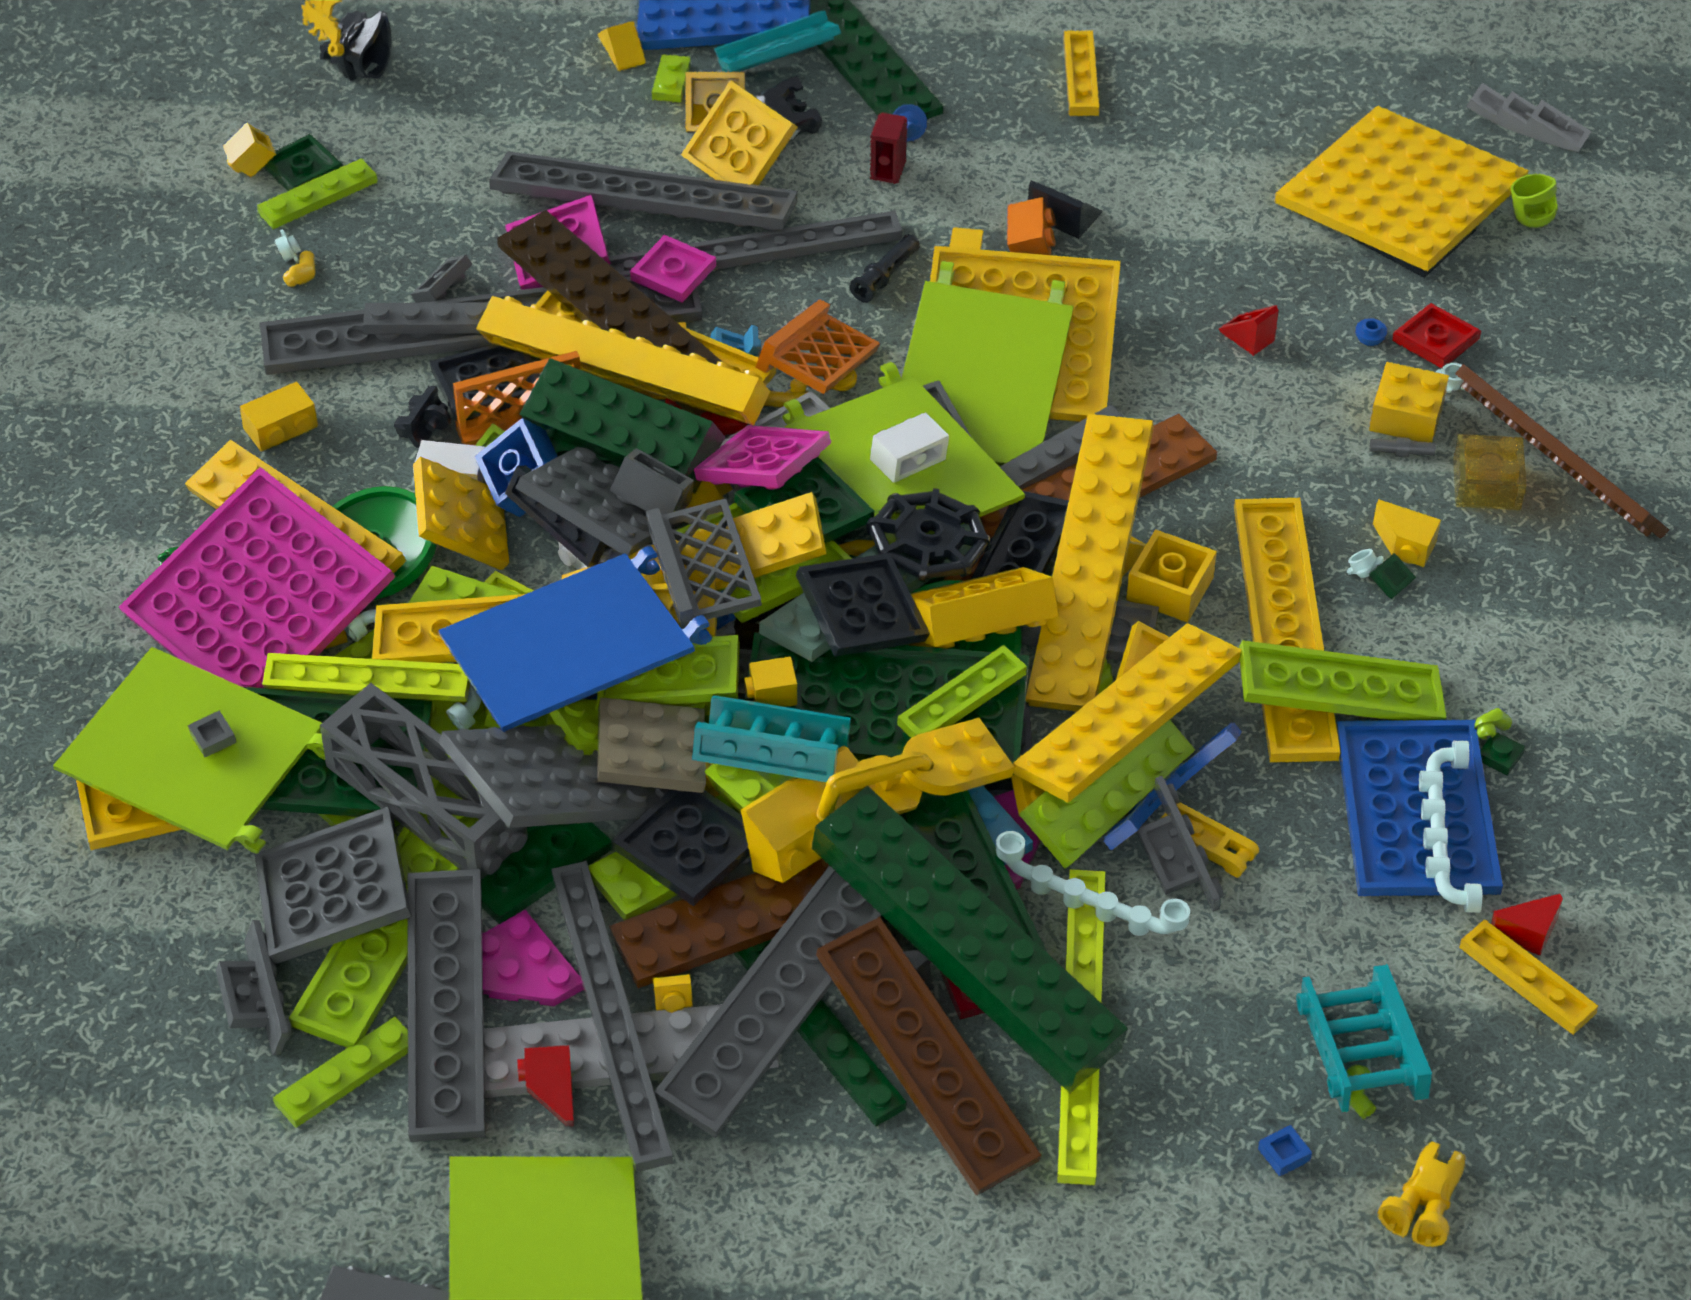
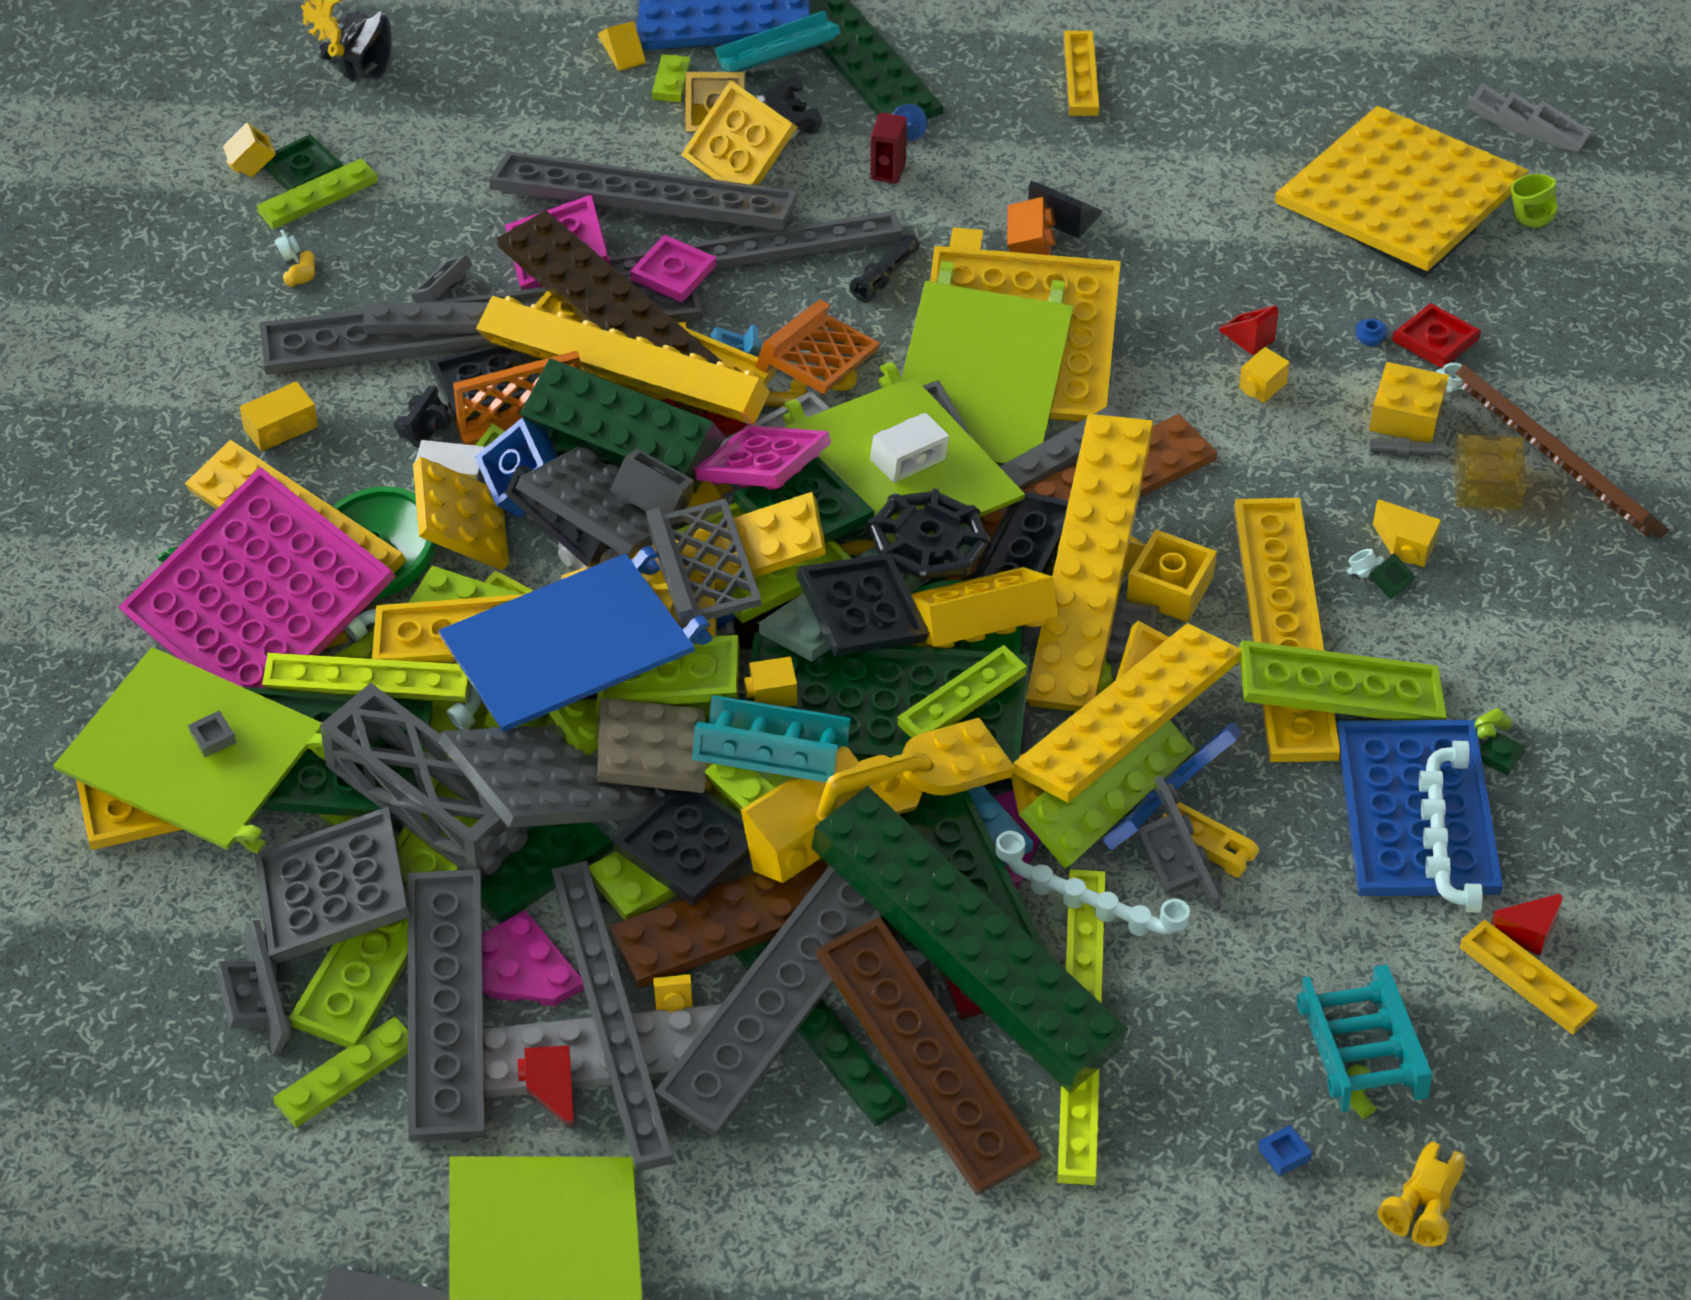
none -> yellow brick [1239,347,1290,403]

